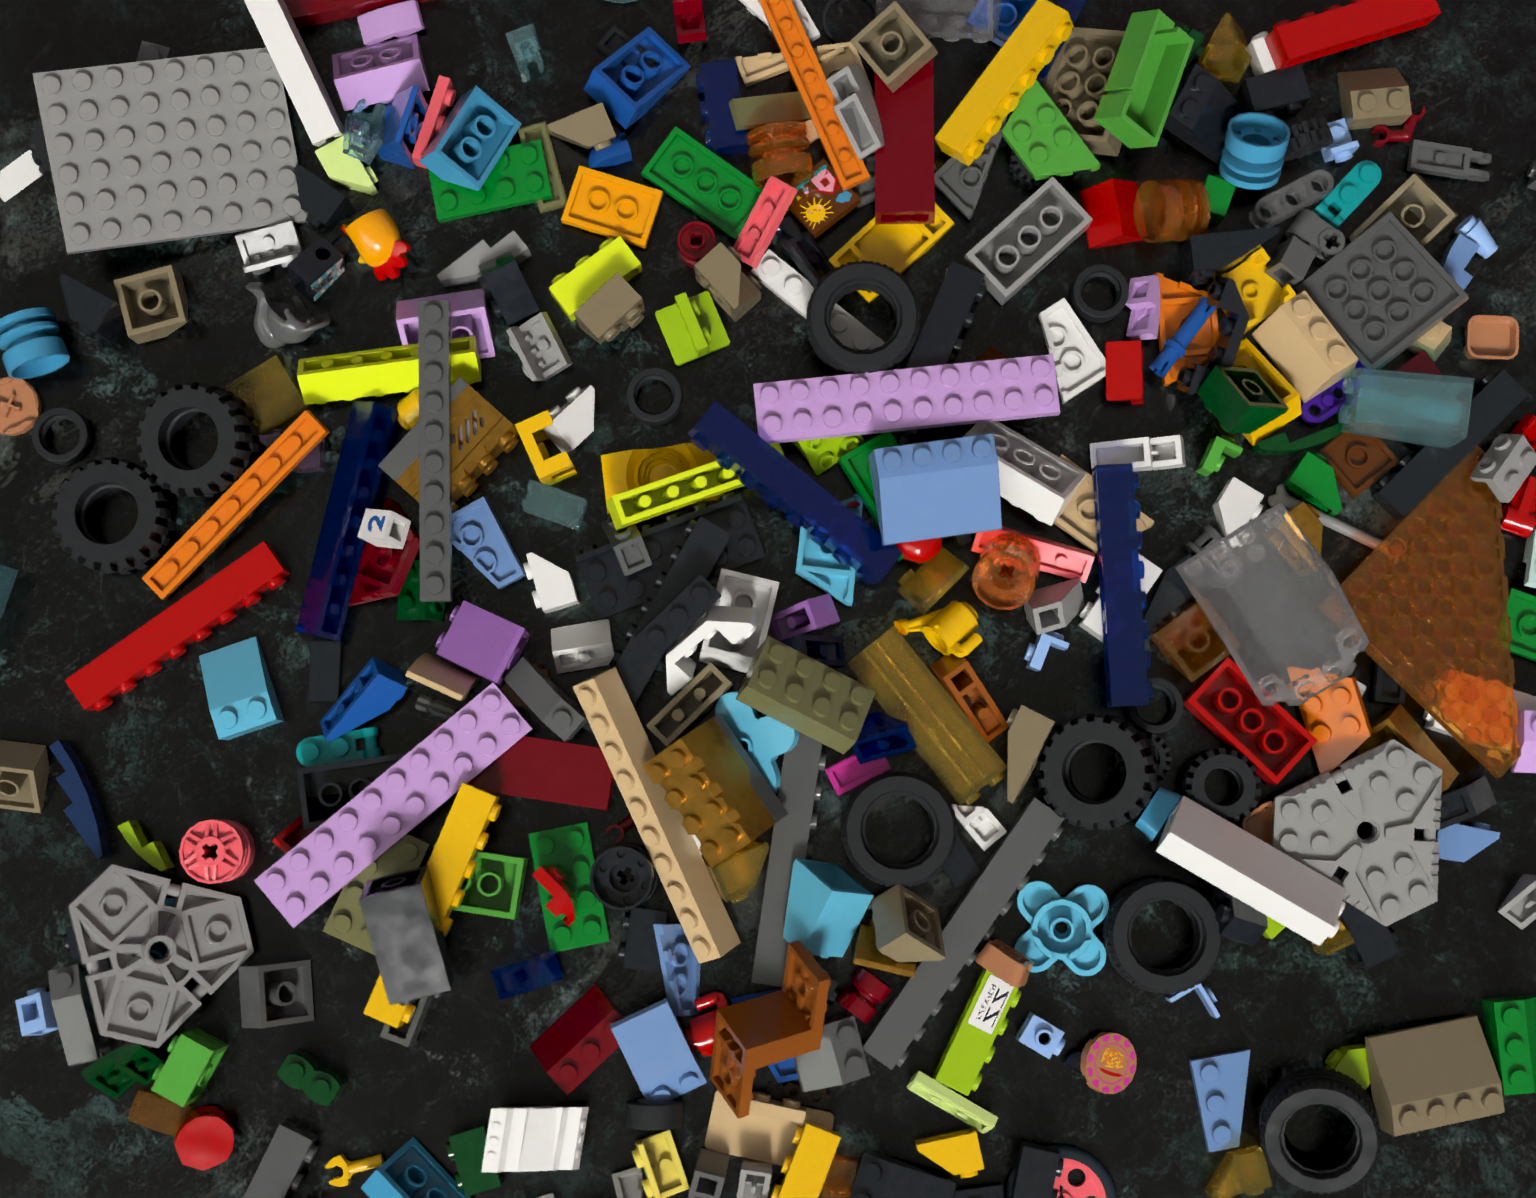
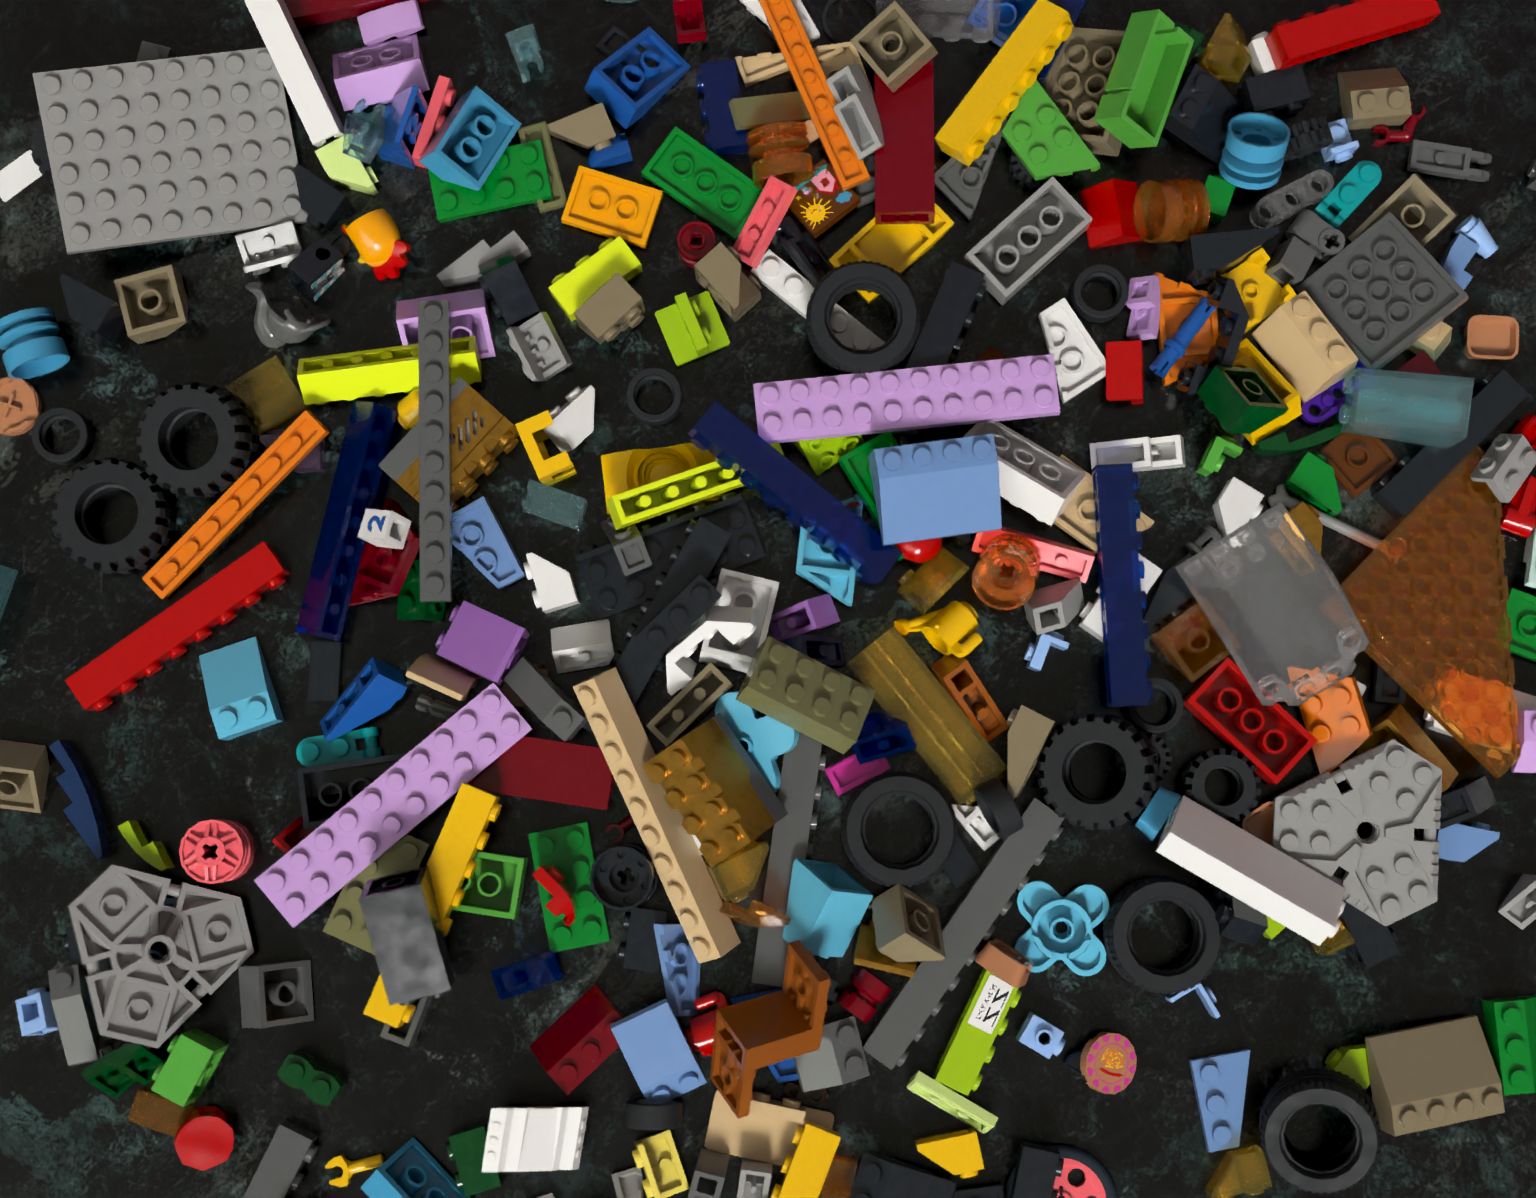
none -> clear orange slope [719,899,791,928]
none -> black tyre [974,778,1024,839]

